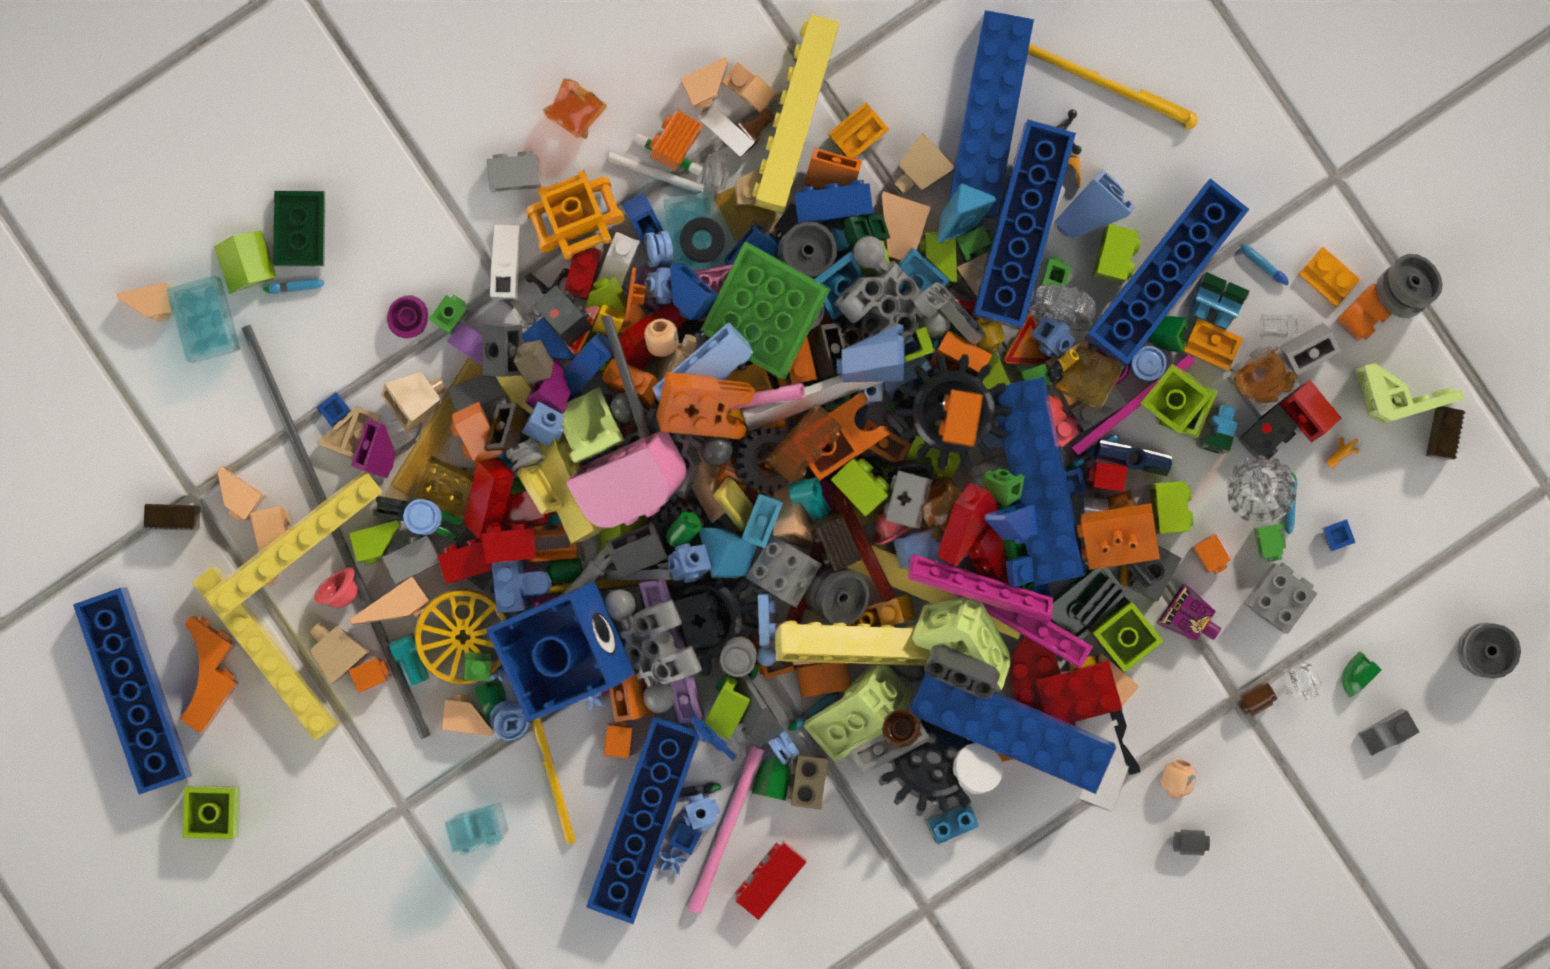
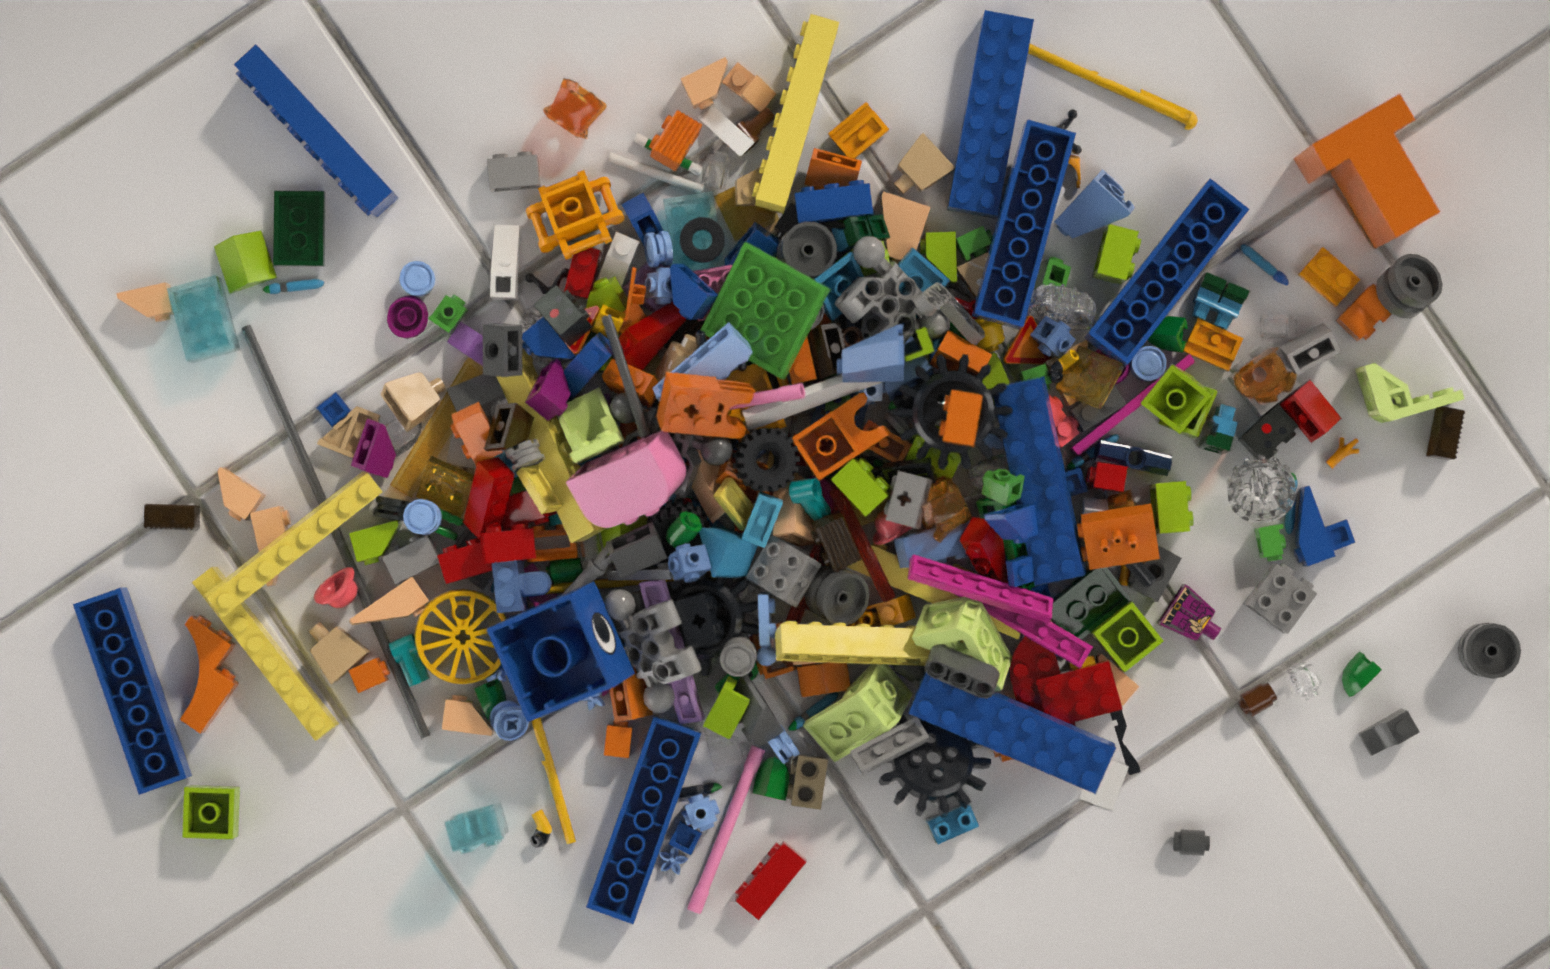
bright green brick [464,652,491,681] -> none
dark tan brick [514,340,554,384] -> none
medium blue brick [522,402,565,446] -> none
light nougat head [644,319,679,356] -> none
blue hand [691,715,737,761] -> none
clear orange brick [765,404,843,484] -> none
reddish brown hair [882,709,920,748] -> none
dark azure slope [937,183,996,243] -> none
red slope [937,482,1000,567] -> none
white tile [953,743,1003,794] -> none
black tile [1074,577,1126,631] -> none
light nougat head [1161,759,1197,798] -> none
orange brick [1191,534,1231,575] -> none
none -> blue brick [234,44,399,218]
none -> light blue wheel [399,261,435,297]
none -> arm [530,809,552,848]
none -> blue slope [1293,486,1336,567]
none -> orange piece [1294,93,1440,249]

